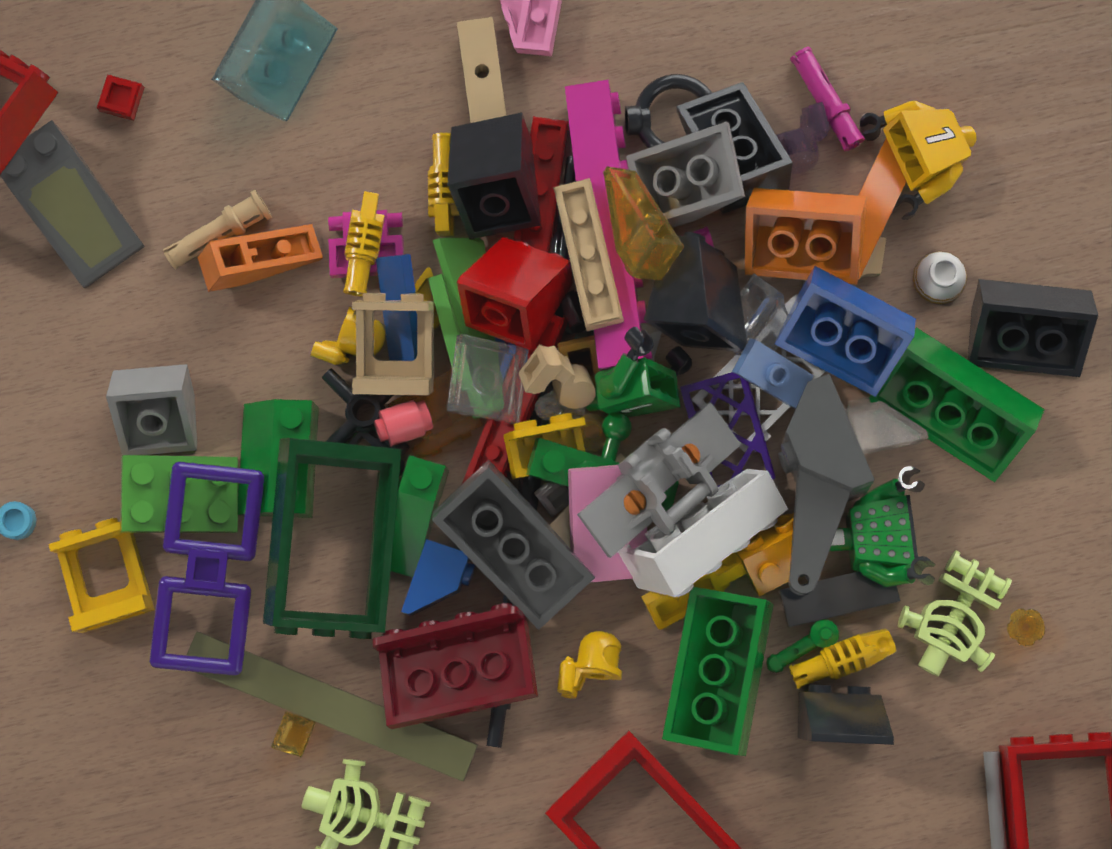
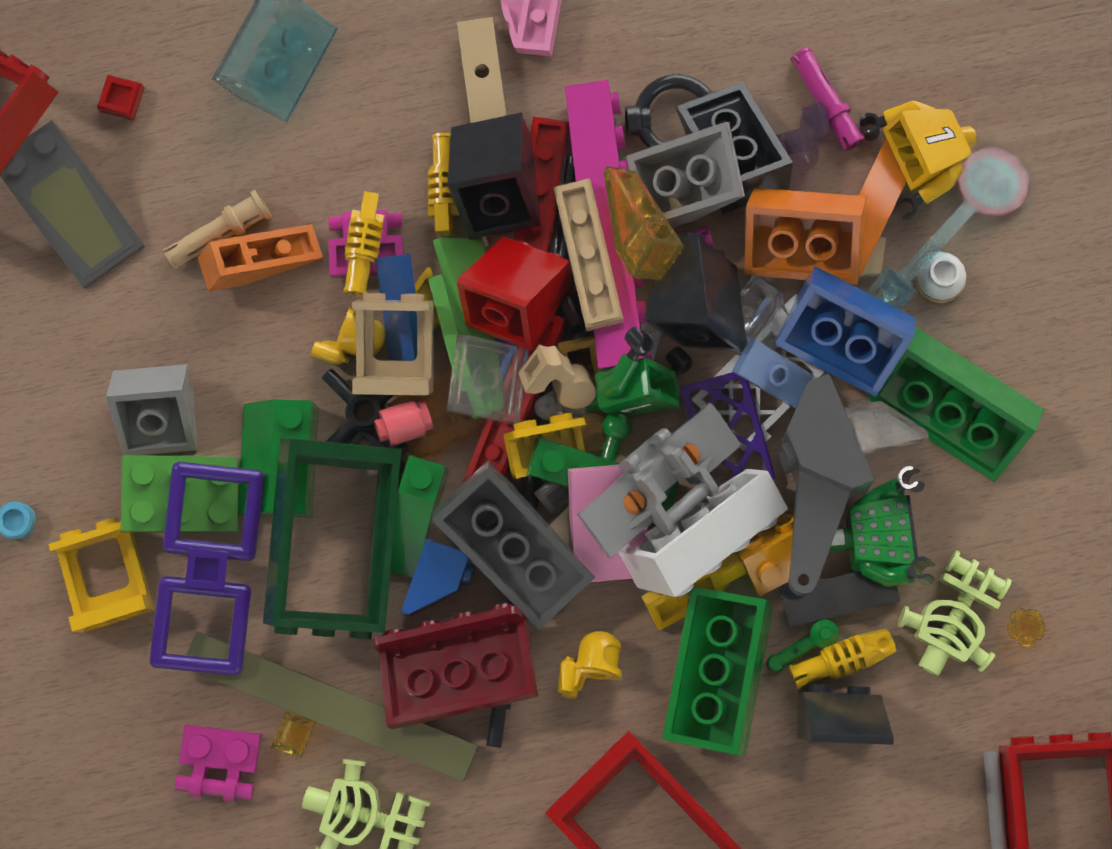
black slope [967,279,1098,377] -> none
none -> dark pink plate [175,725,263,802]
none -> clear light blue piece [866,146,1029,310]

